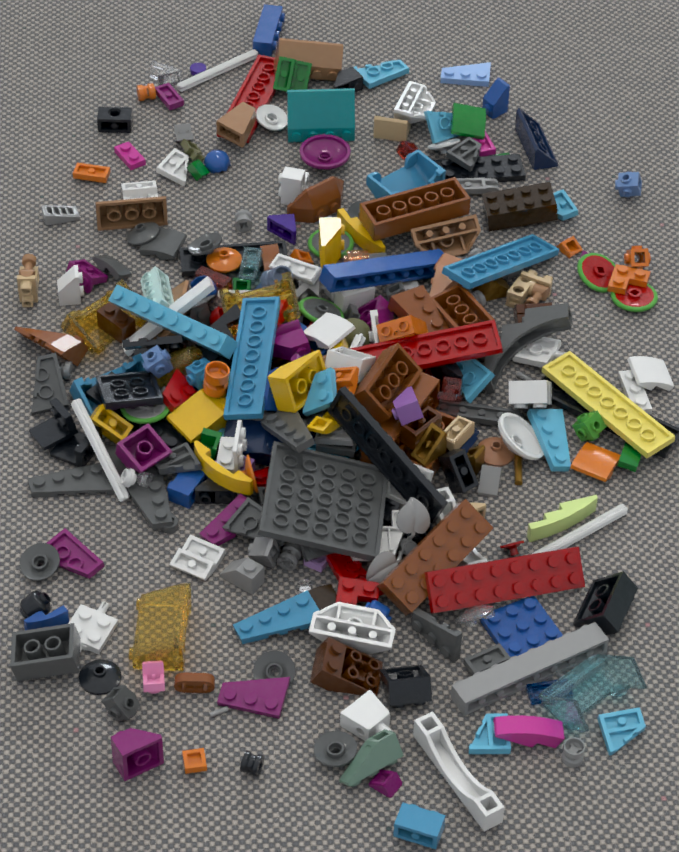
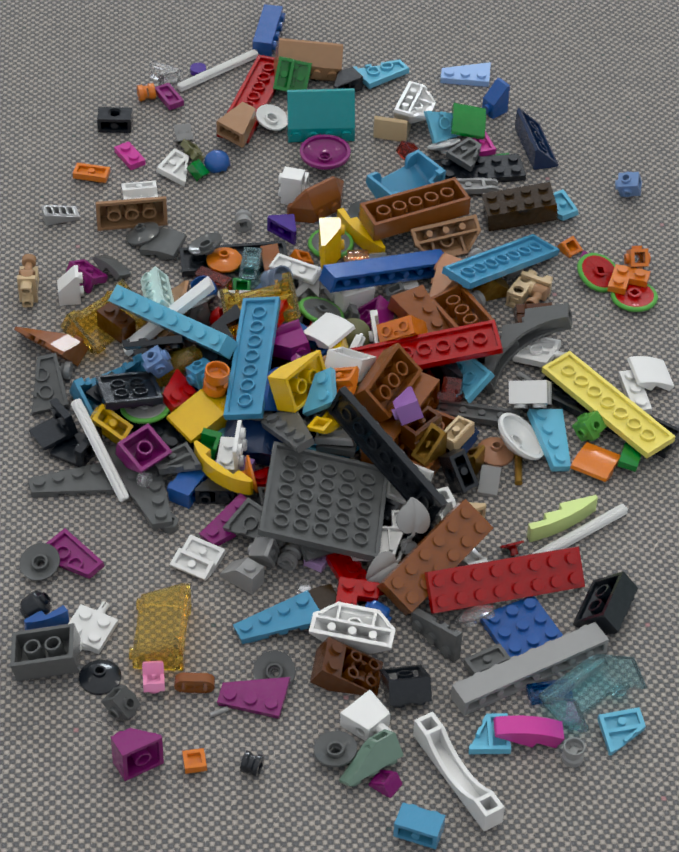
white plate [120,468,137,488] -> none

